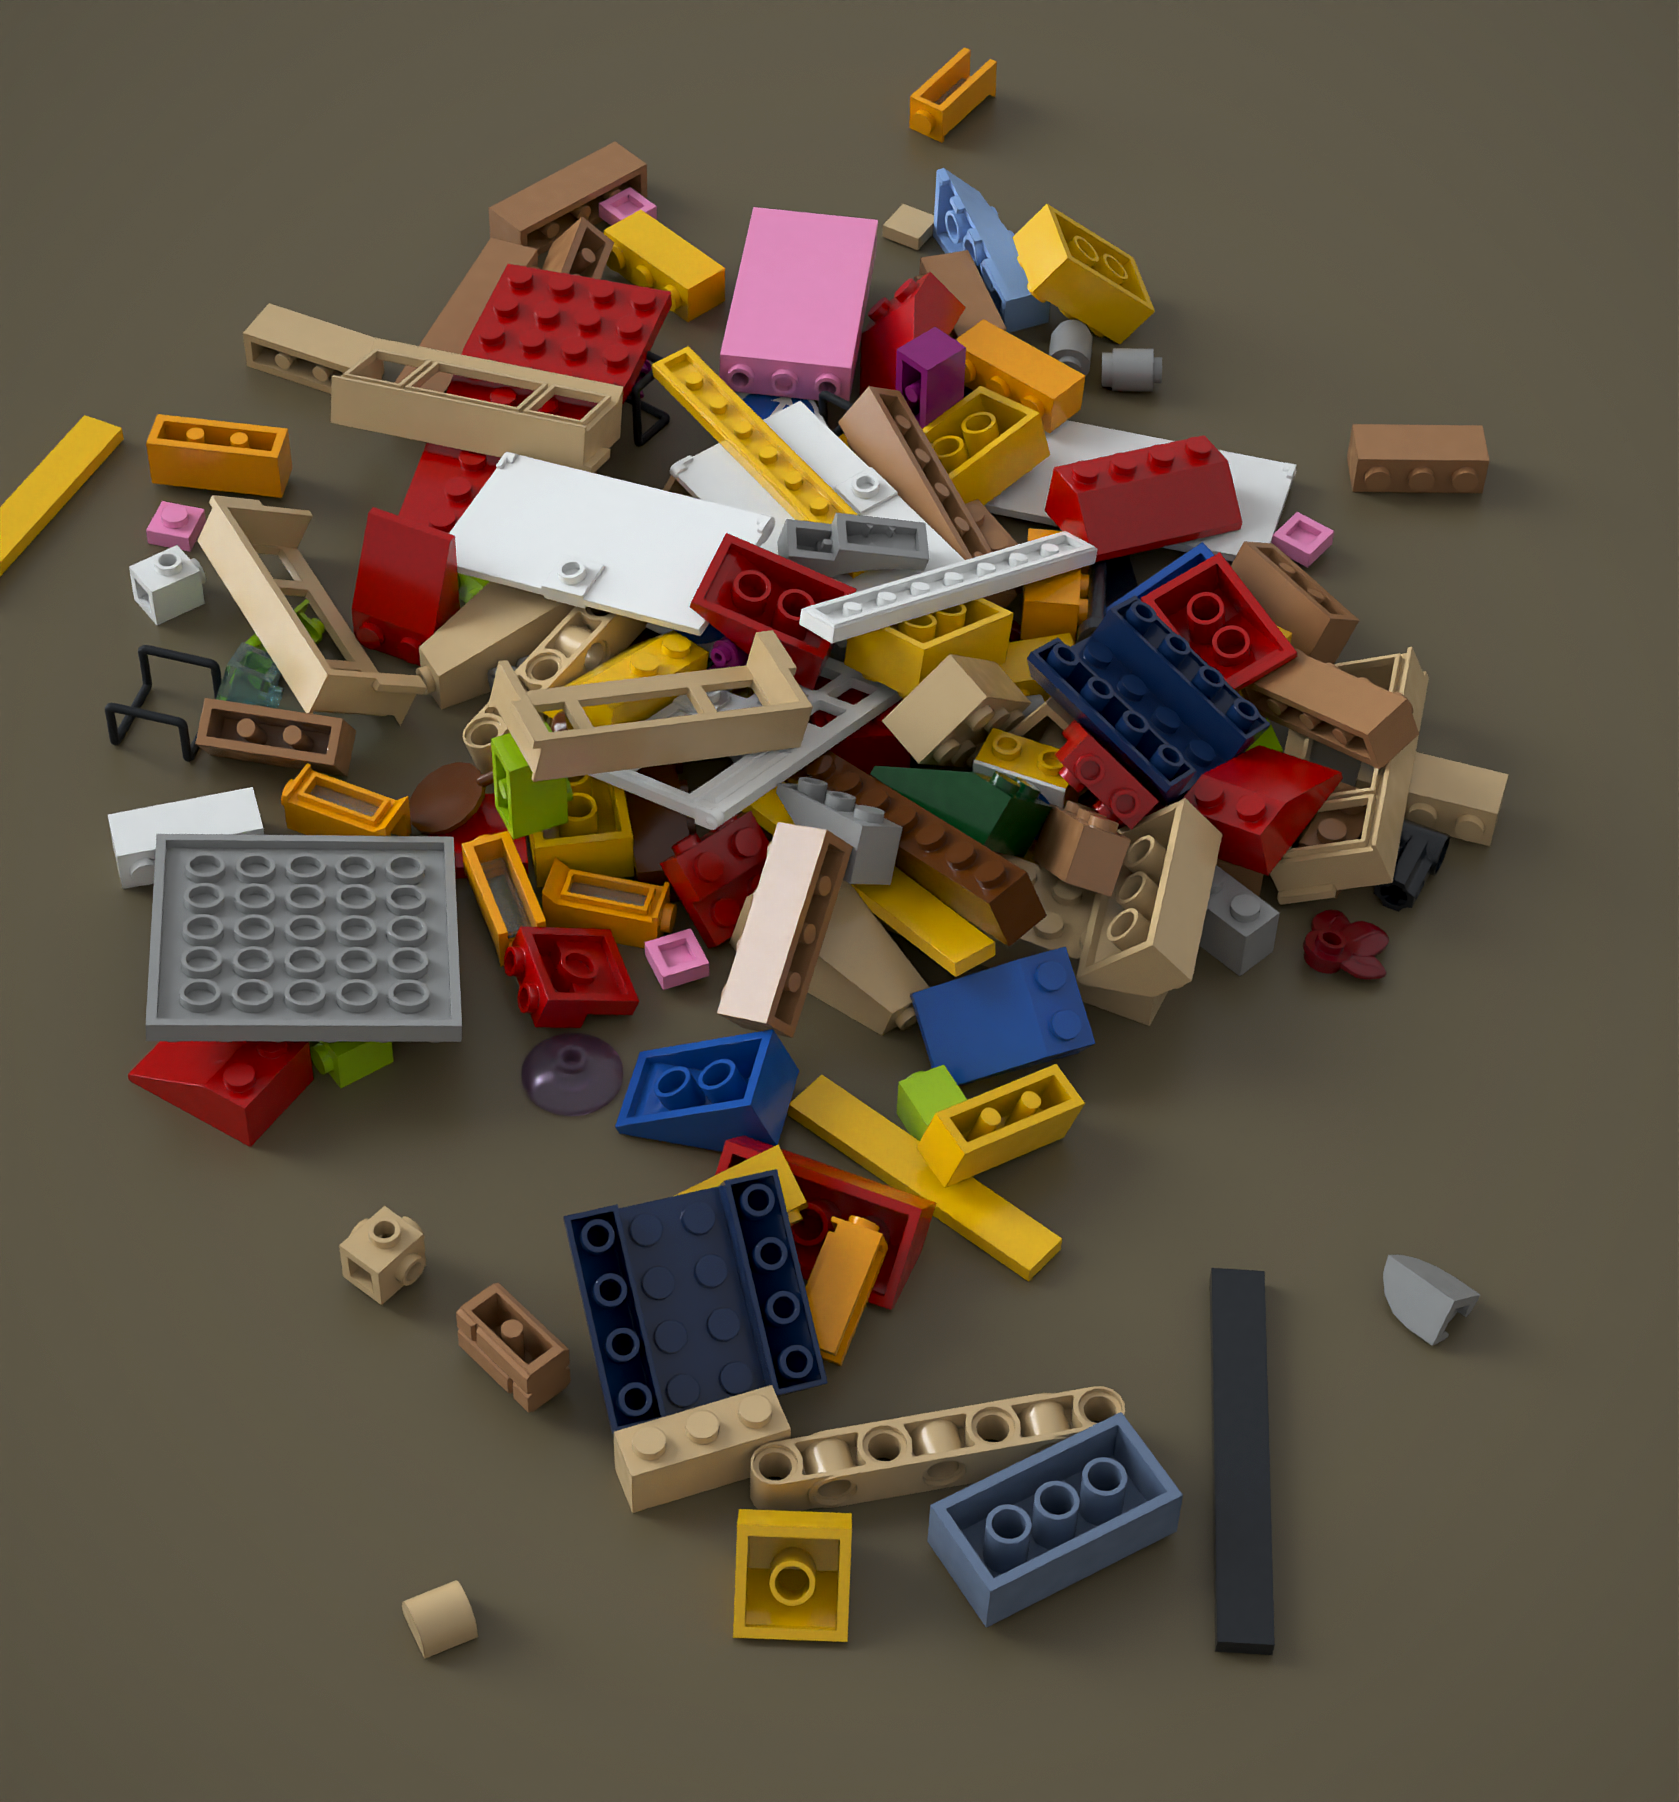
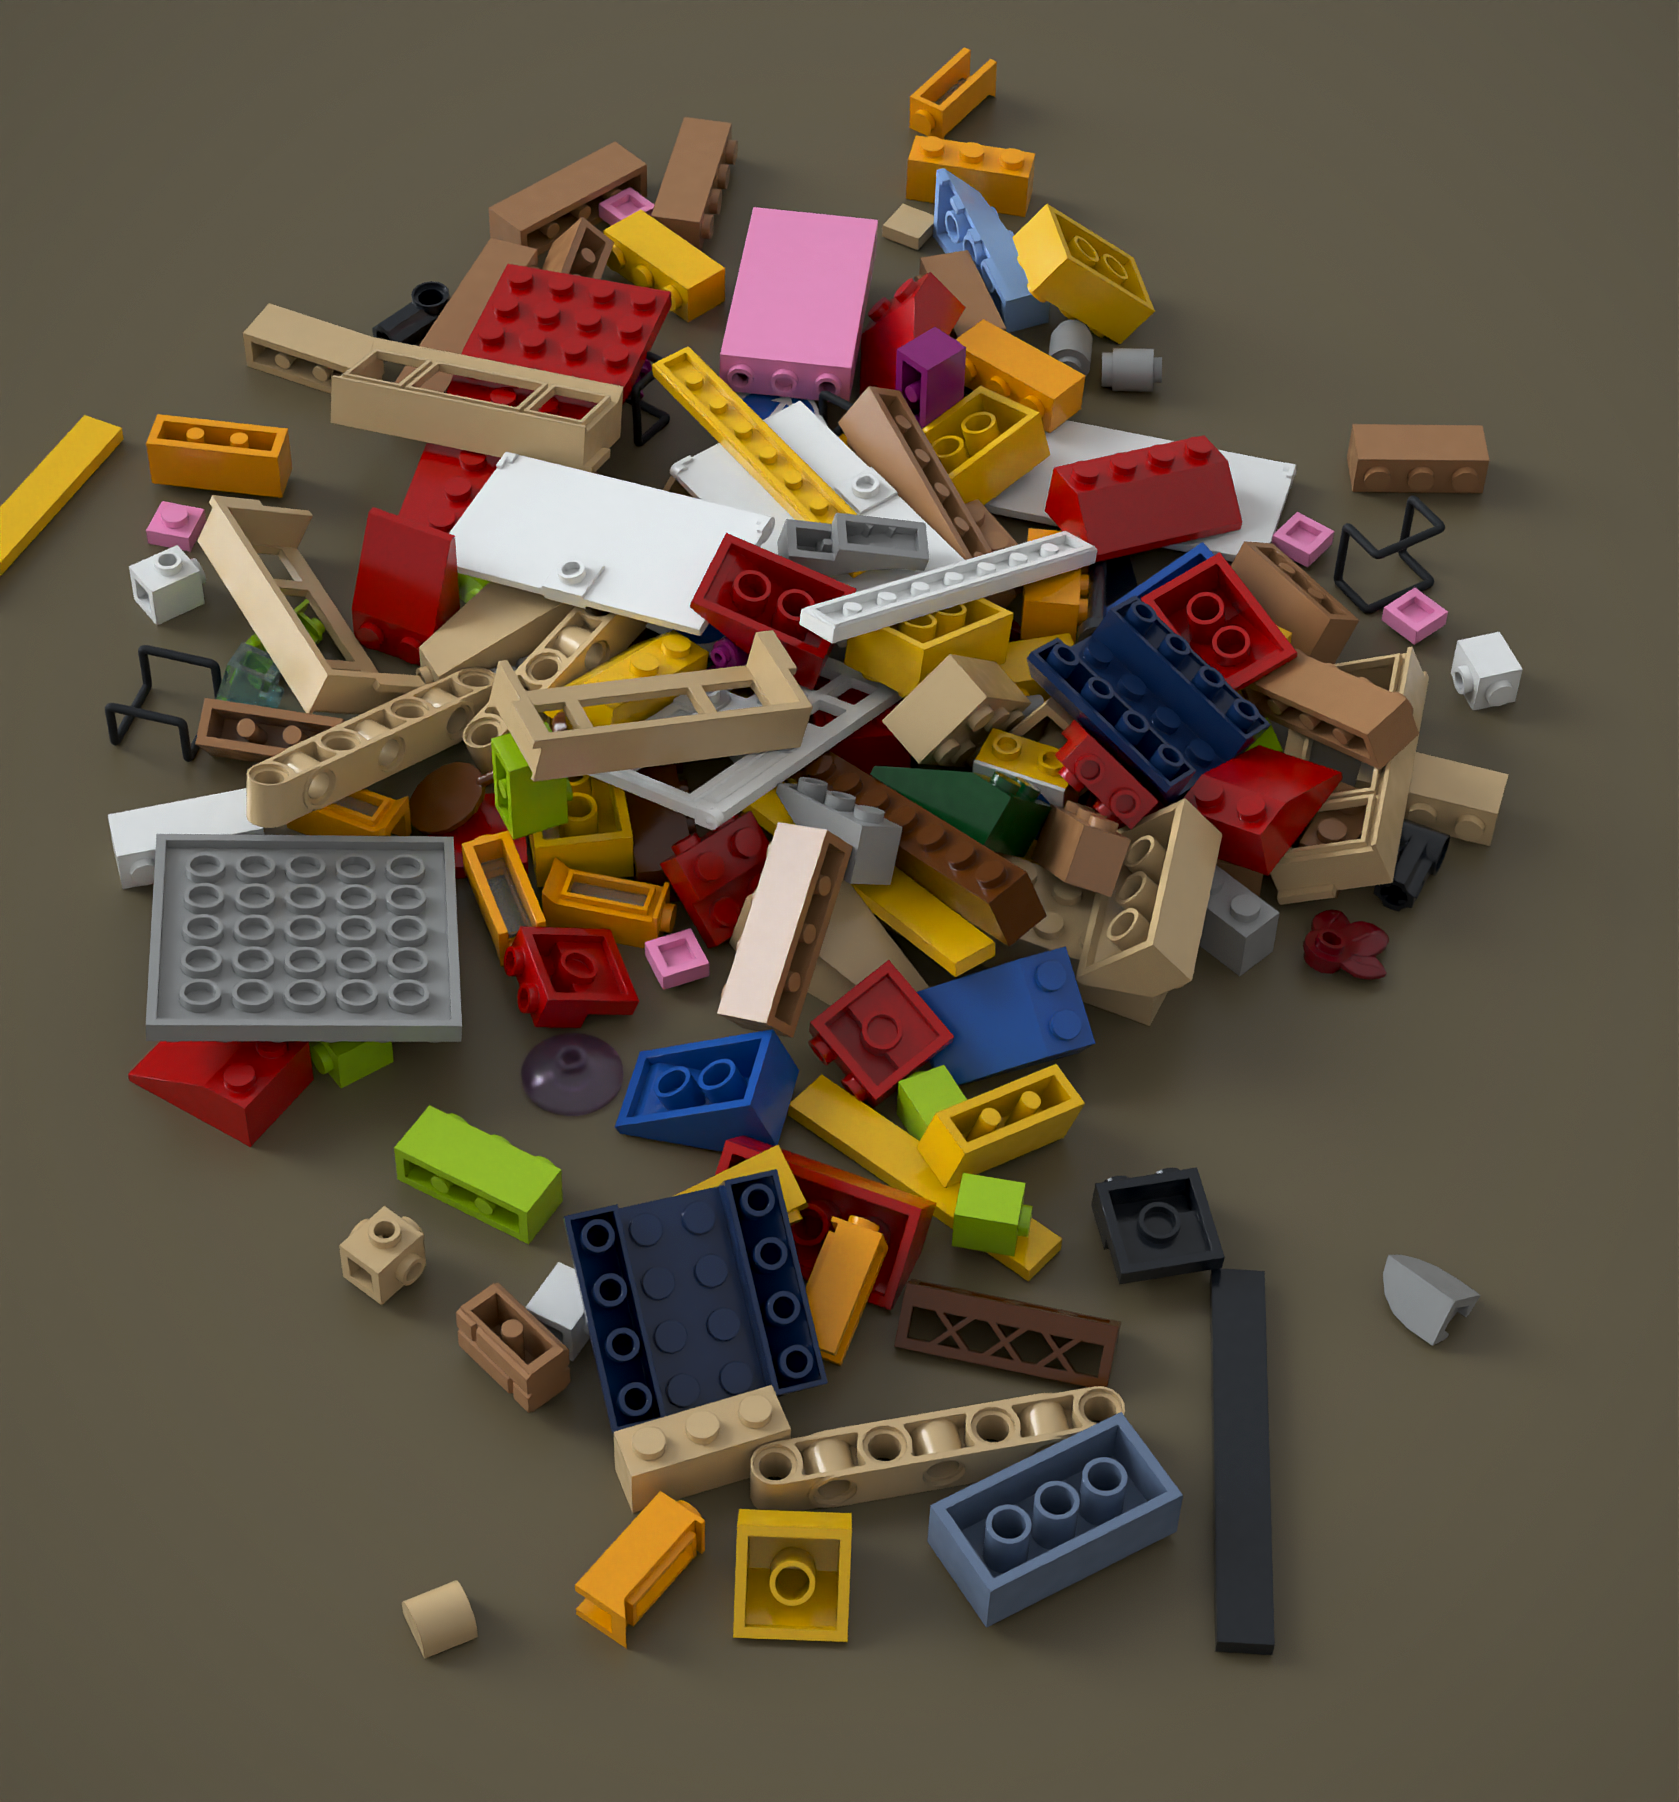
none -> tan beam [246,667,495,828]
none -> black piece [372,281,450,345]
none -> lime brick [394,1105,563,1245]
none -> white brick [525,1262,590,1361]
none -> light orange window [575,1491,705,1649]
none -> medium nougat brick [651,117,738,251]
none -> red plate [808,960,954,1108]
none -> reddish brown fence [894,1279,1121,1388]
none -> light orange brick [906,135,1035,217]
none -> lime brick [952,1173,1033,1256]
none -> black plate [1091,1167,1225,1285]
none -> black piece [1334,496,1445,614]
none -> bright pink plate [1381,588,1448,645]
none -> white brick [1451,632,1523,711]

